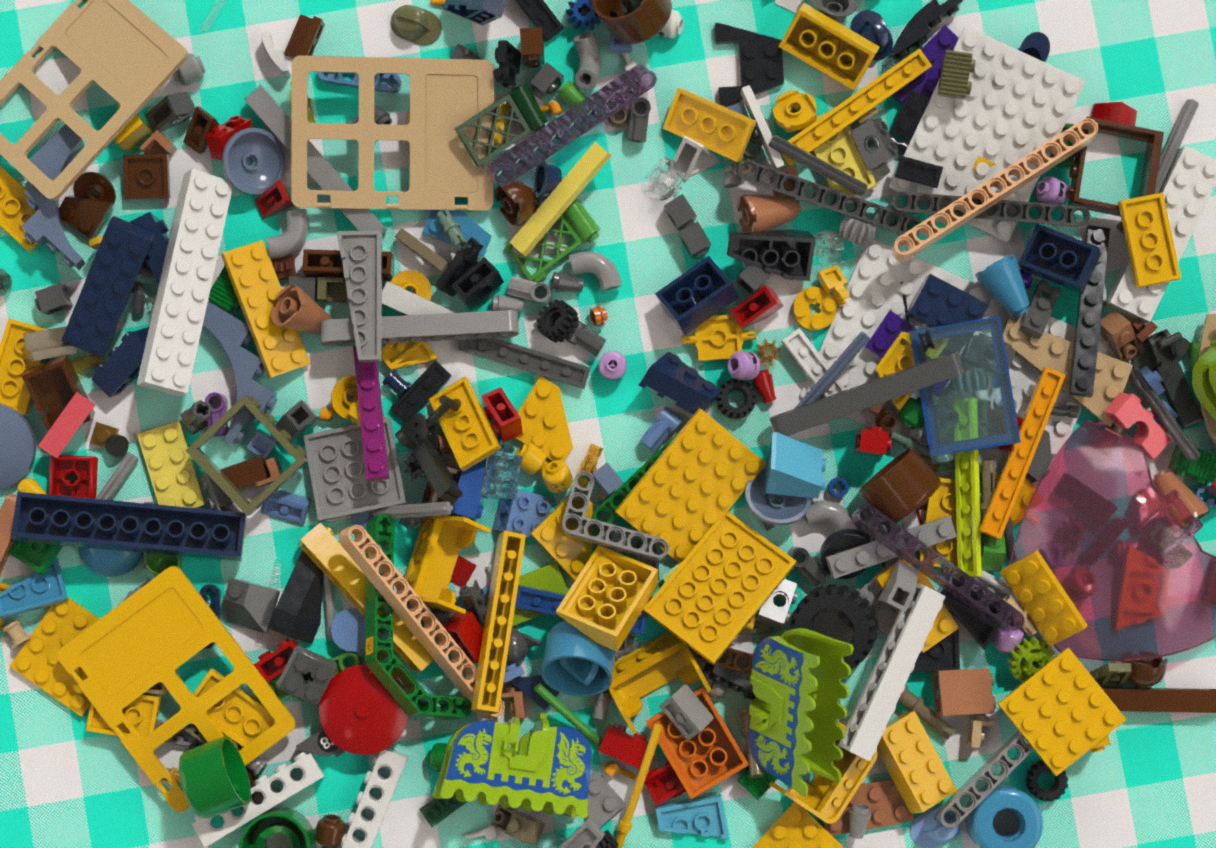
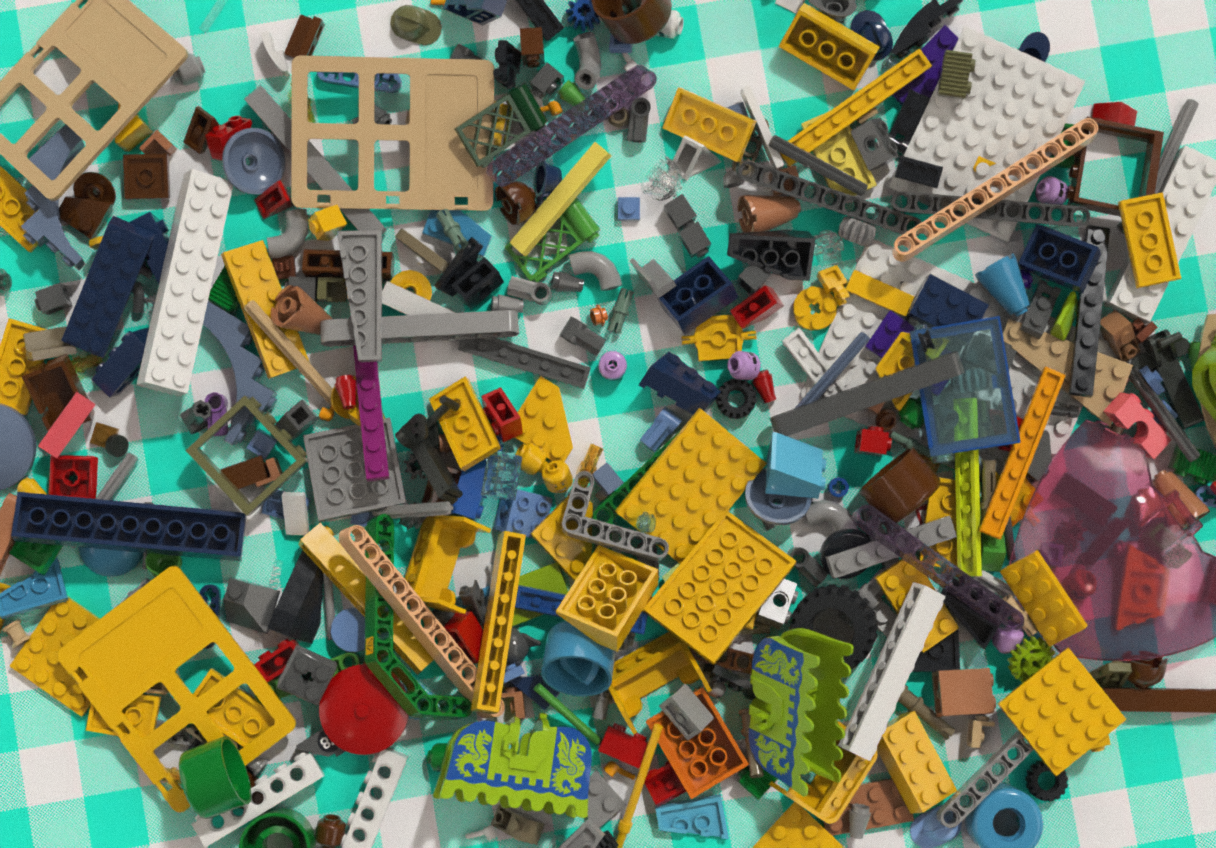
light yellow plate [137,421,206,508] -> none
dark grey slope [146,92,195,133] -> none
light grey hinge [200,471,232,511] -> none
yellow wing [382,342,438,370] -> none
dark blue bush [382,369,411,398] -> none
black tile [390,360,452,423] -> none
clear green slope [419,793,468,827] -> none
red sticker [450,555,477,587] -> none
black tyre [536,299,579,343] -> none
black wing [715,23,784,107] -> none
clear orange gear [755,339,782,366] -> none
yellow plate [773,90,817,133] -> none
light grey slope [878,560,919,612] -> none
none -> tan axle [244,300,333,405]
none -> white tile [281,492,310,535]
none -> yellow slope [308,205,347,241]
none -> red cone [334,375,356,409]
none -> sand green pin [607,288,634,334]
none -> medium blue plate [618,197,640,220]
none -> light grey panel [629,258,676,298]
none -> clear light blue plate [636,512,656,534]
none -> yellow tile [845,270,915,317]
none -> lime slope [1050,291,1078,341]

